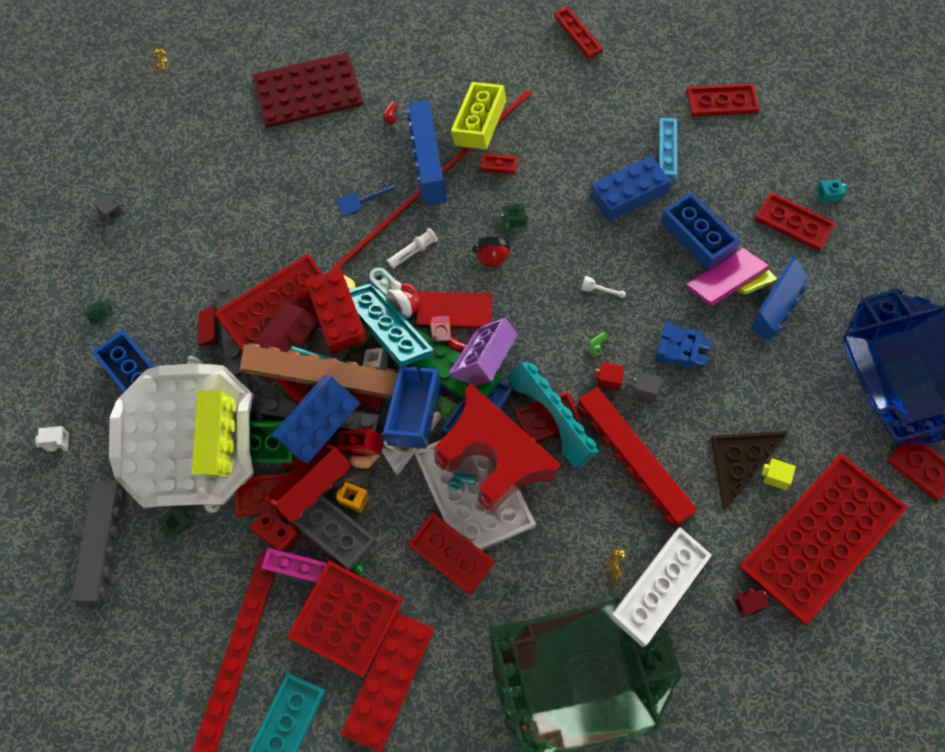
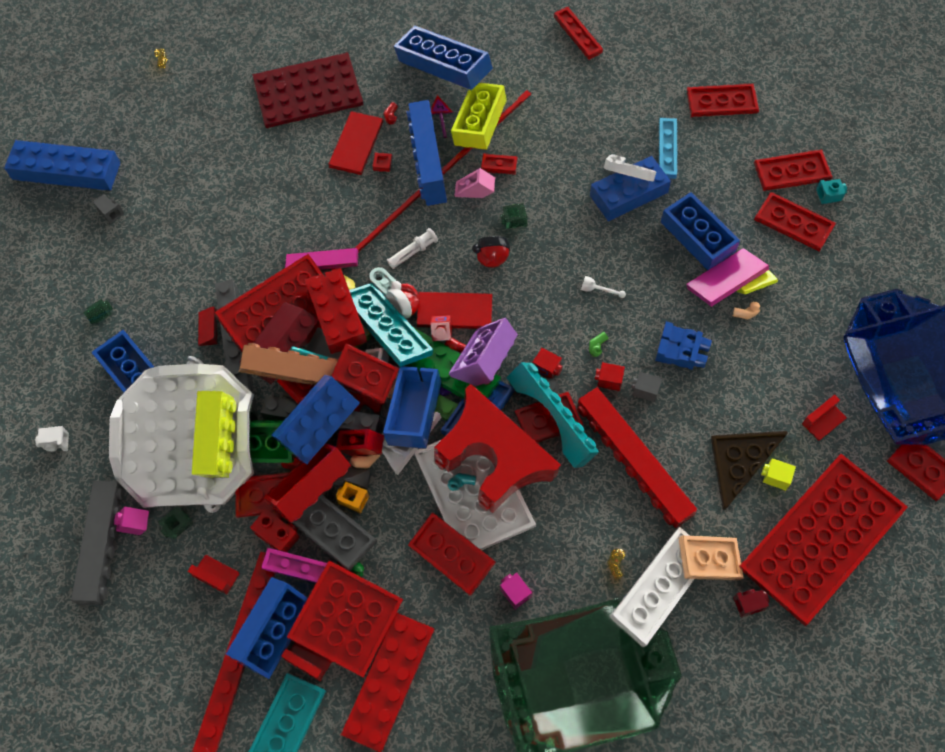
blue piece [336,186,395,216] -> none
blue slope [750,257,808,340] -> none
none -> blue brick [4,140,121,191]
none -> dark pink brick [114,507,149,535]
none -> red panel [187,555,240,595]
none -> blue brick [226,577,308,679]
none -> red panel [281,642,332,681]
none -> dark pink tile [285,248,358,270]
none -> red tile [328,111,383,175]
none -> red tile [331,344,399,404]
none -> red plate [372,152,393,172]
none -> blue brick [394,26,493,90]
none -> piece [431,95,453,139]
none -> bright pink slope [455,168,495,198]
none -> dark pink brick [500,573,532,609]
none -> red brick [532,348,563,379]
none -> white beam [604,155,656,181]
none -> light nougat tile [678,536,744,580]
none -> light nougat arm [733,302,760,320]
none -> red tile [754,150,833,191]
none -> red panel [802,395,847,440]

